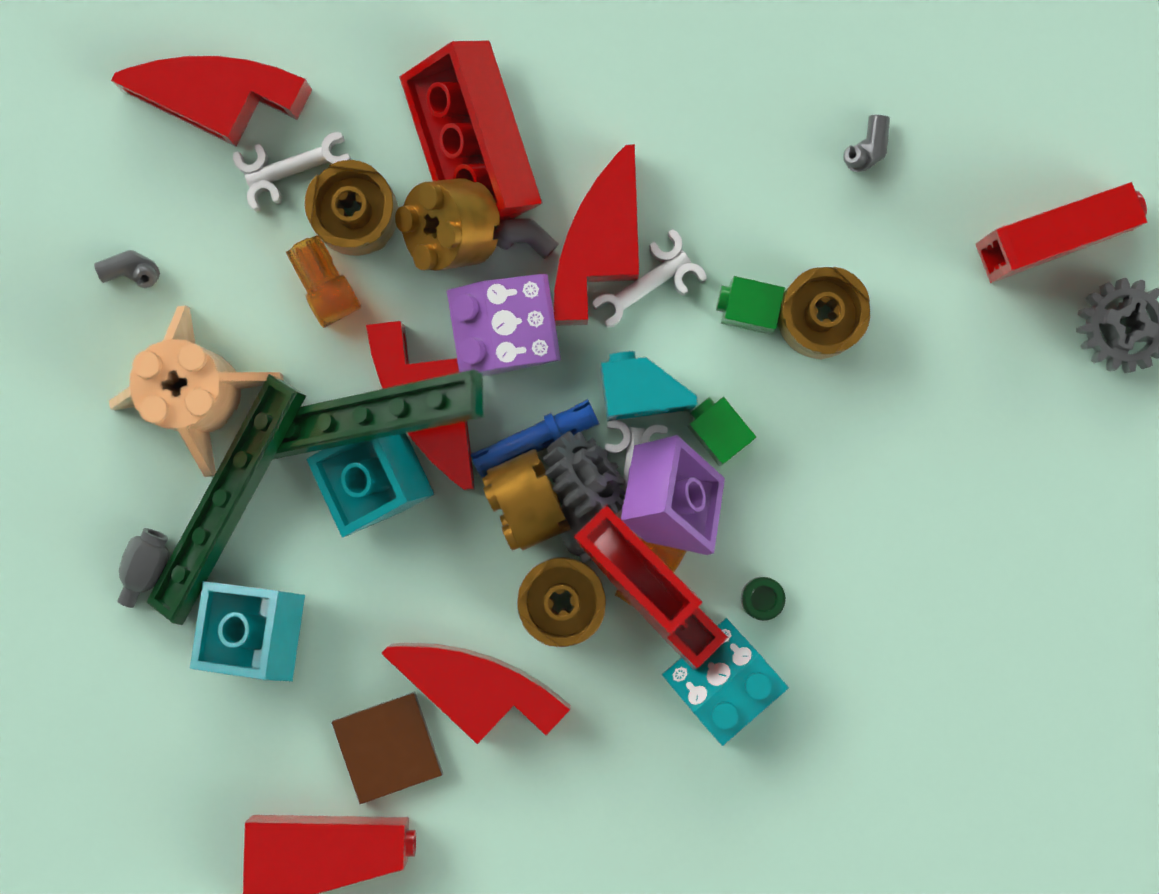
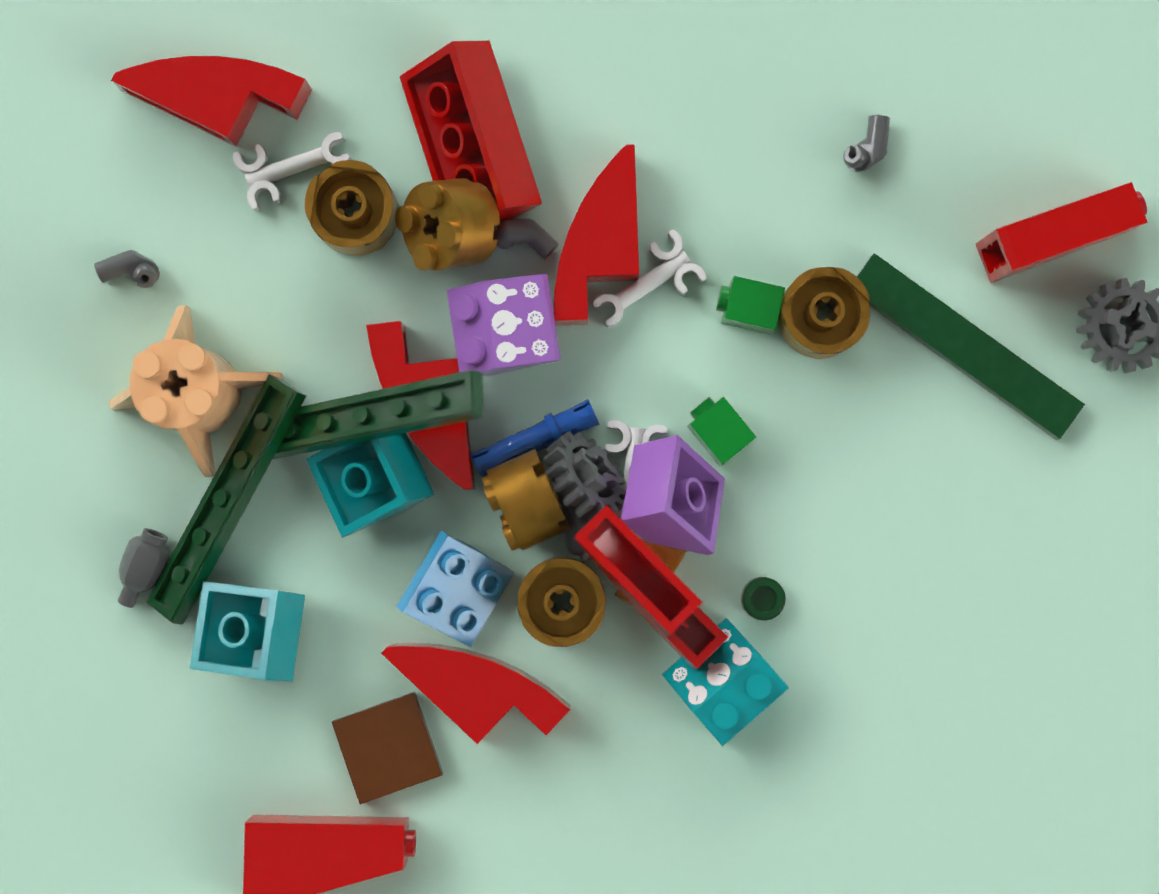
clear orange piece [286,235,362,328] -> none
teal slope [600,351,698,421] -> none
none -> dark azure plate [396,531,515,647]
none -> dark green tile [856,253,1085,440]

